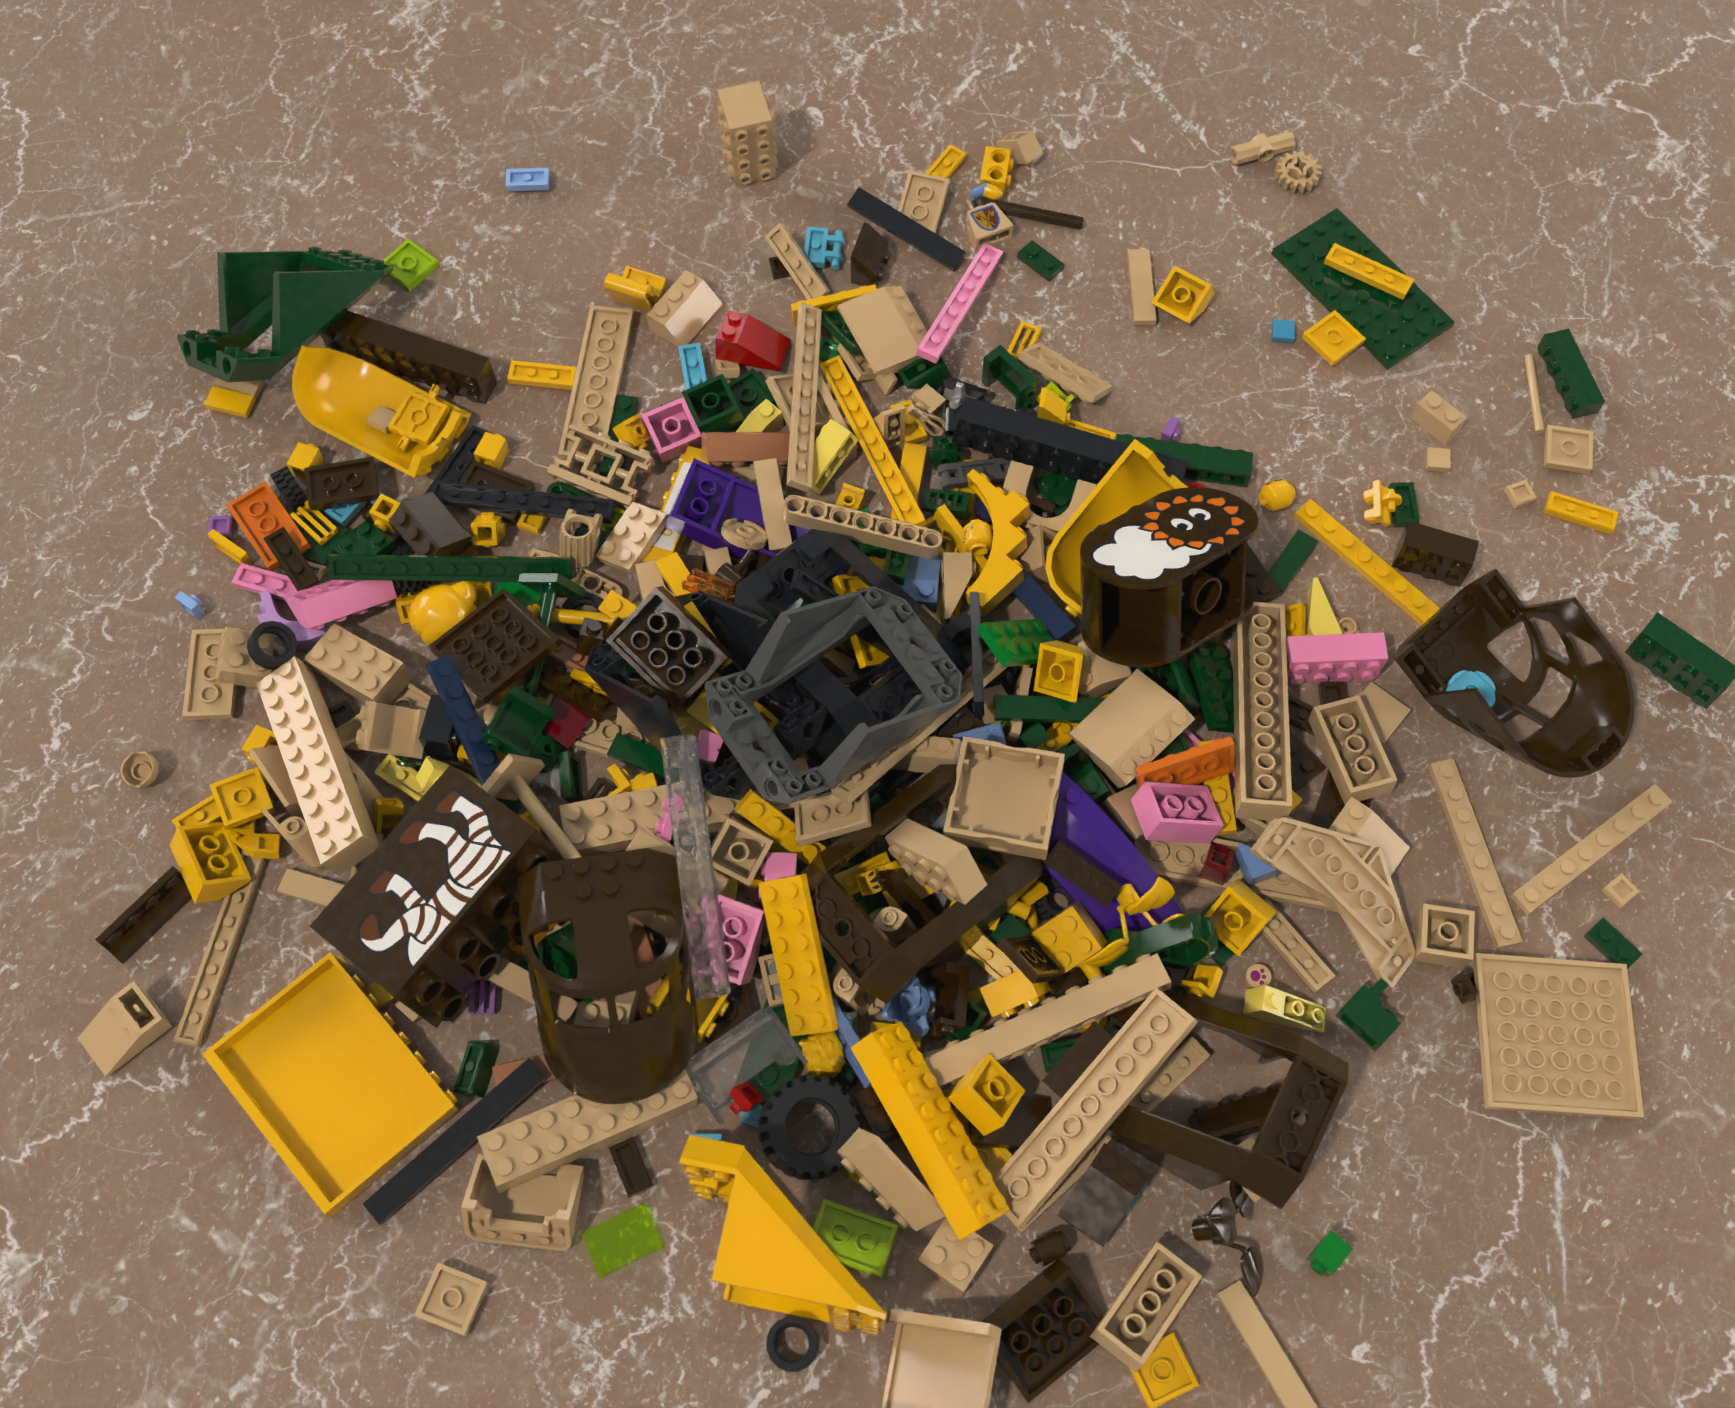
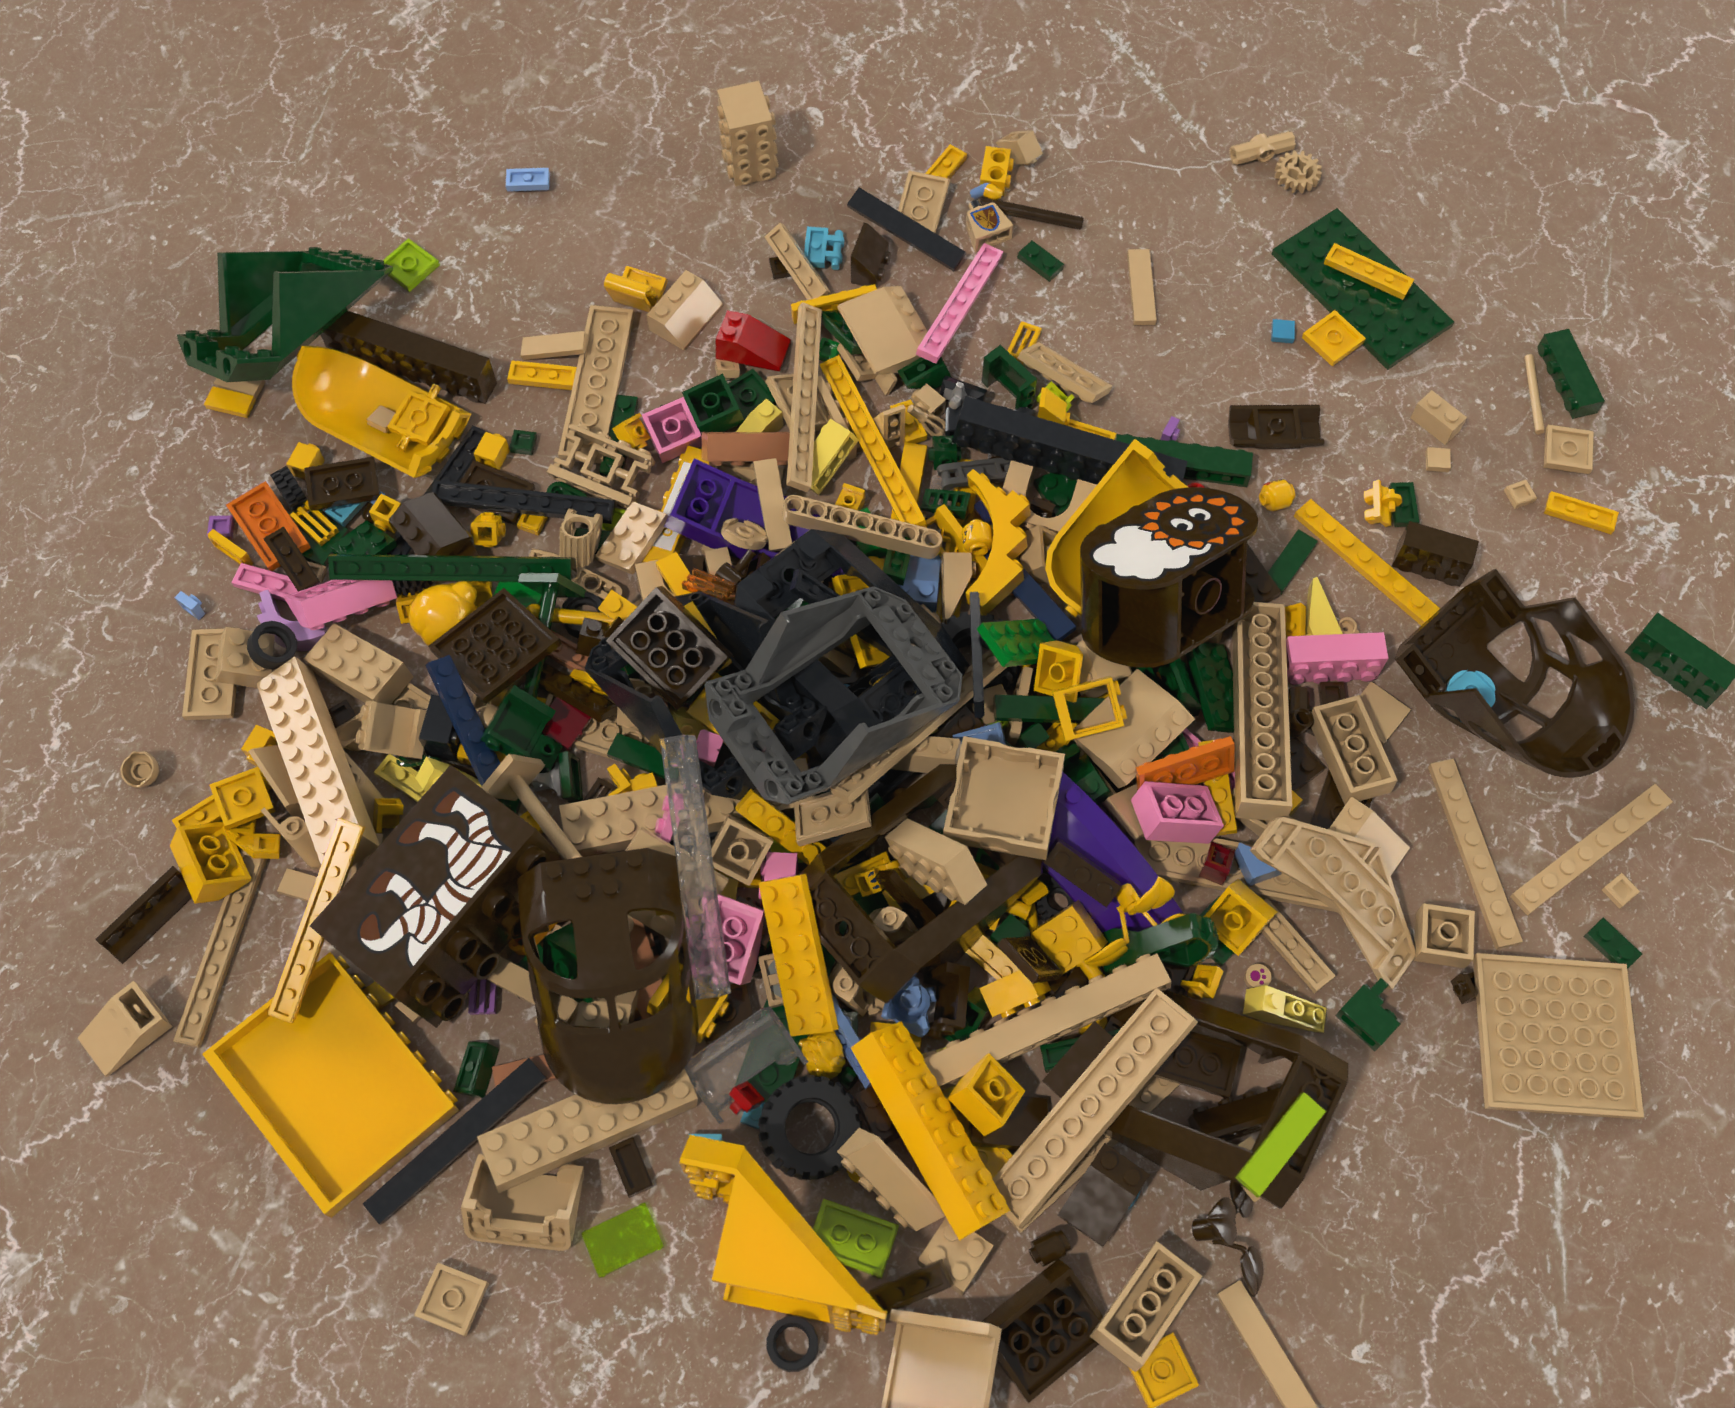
medium azure plate [678,342,707,390] -> none
yellow slope [1151,265,1215,324] -> none
green brick [1306,1230,1353,1277] -> none
none -> yellow tile [268,818,365,1023]
none -> dark green tile [509,429,537,455]
none -> tan tile [520,331,587,360]
none -> dark brown tile [869,1259,954,1314]
none -> yellow window [1052,676,1127,741]
none -> dark brown plate [1153,1031,1241,1098]
none -> dark brown piece [1228,404,1325,448]
none -> lime tile [1235,1092,1326,1197]
none -> dark brown piece [1288,686,1314,738]

